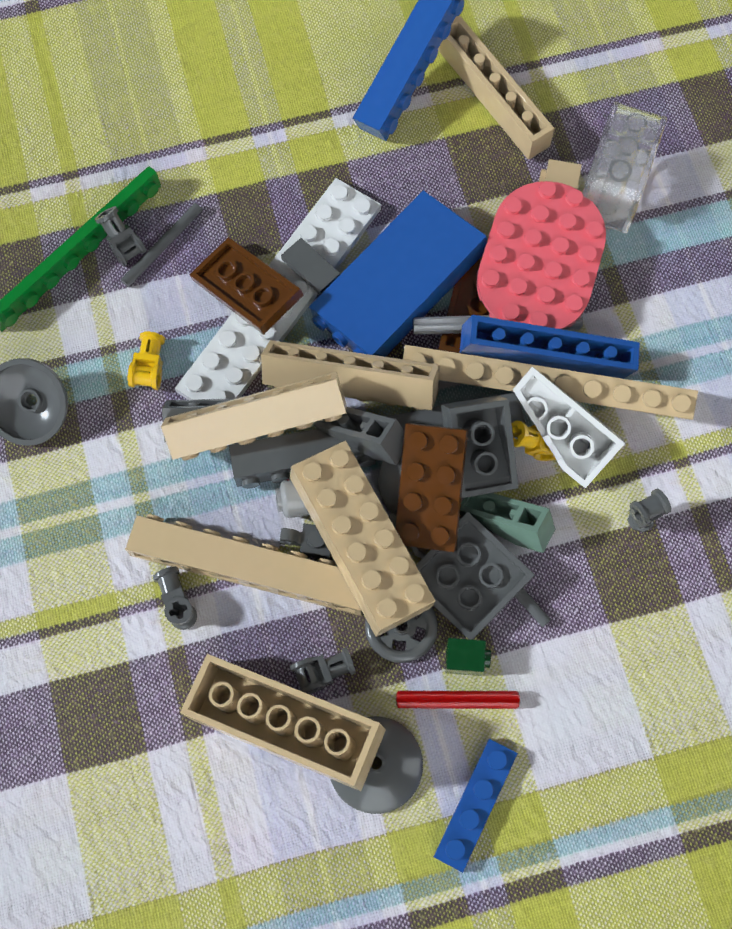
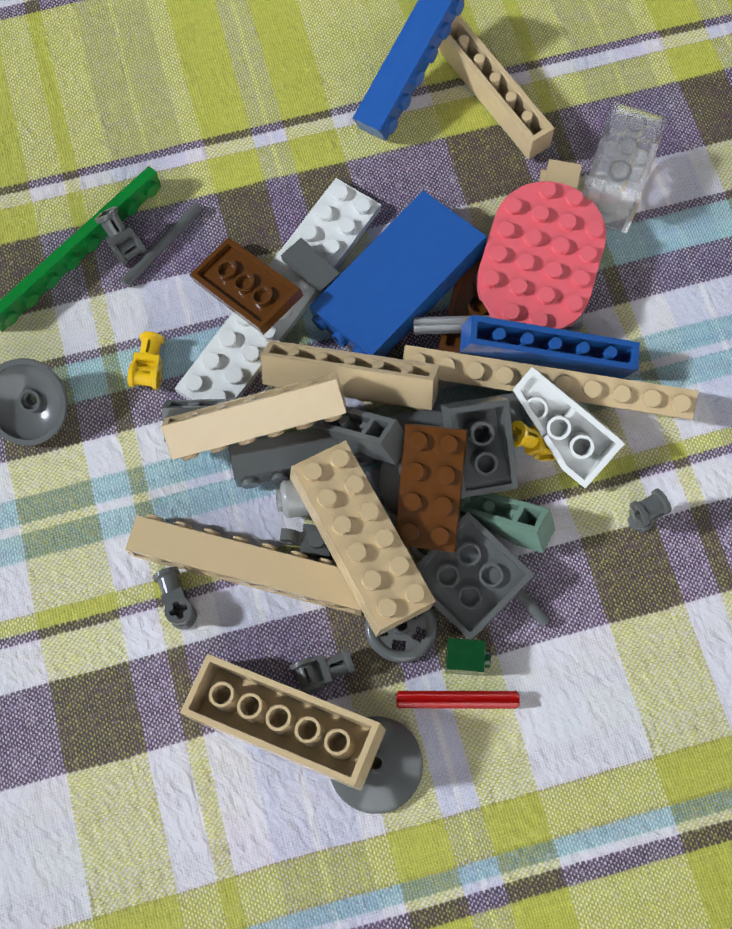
blue plate [433,739,518,873] -> none

